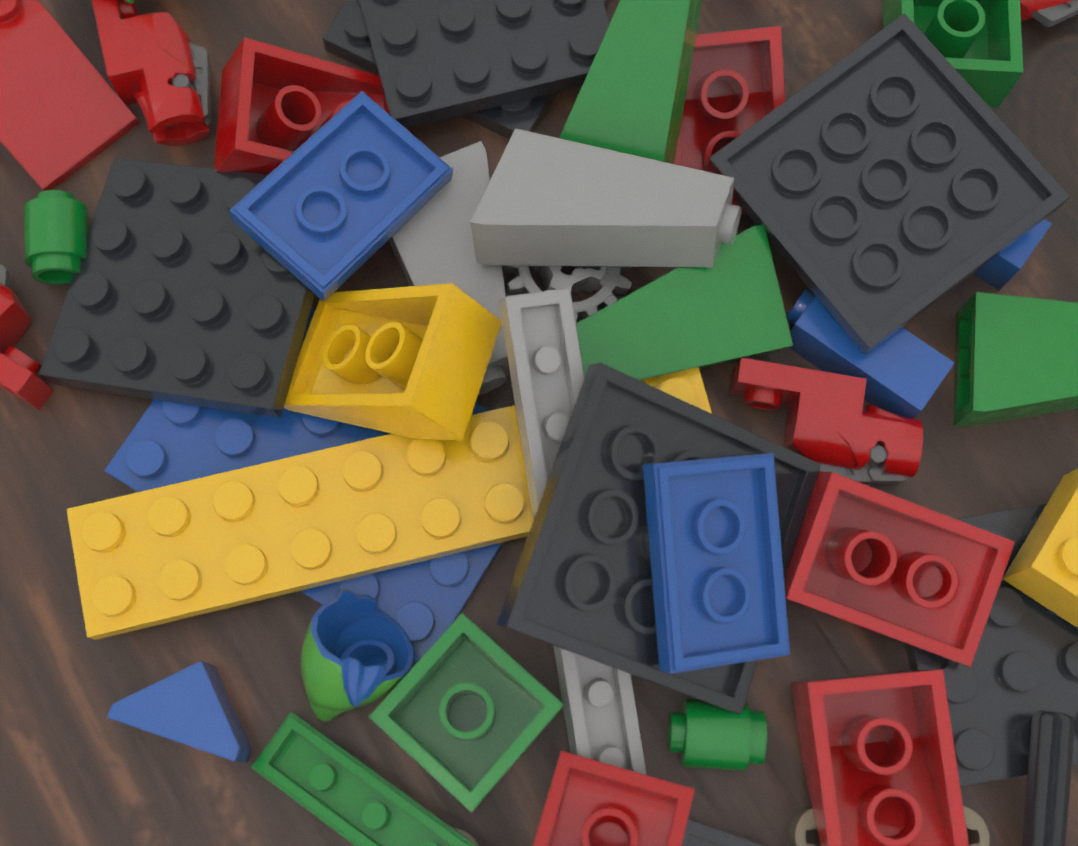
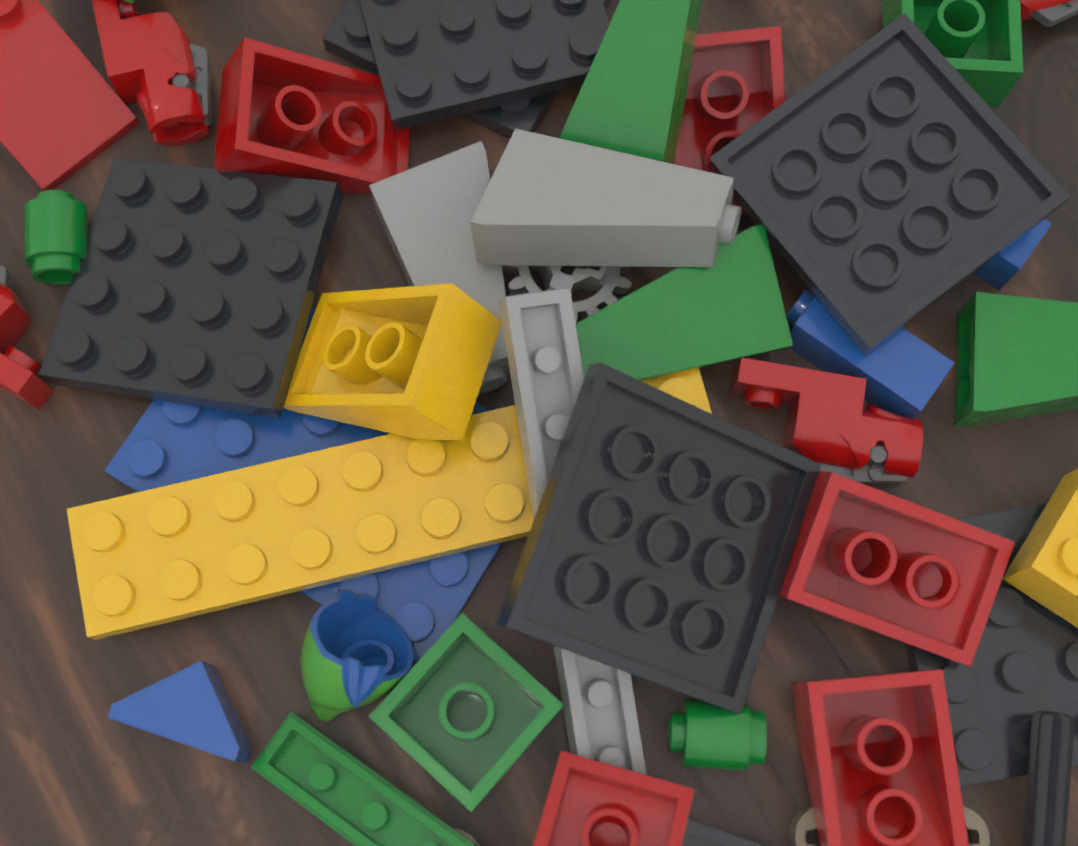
blue tile [229,91,453,301] -> none
blue tile [643,453,790,674] -> none

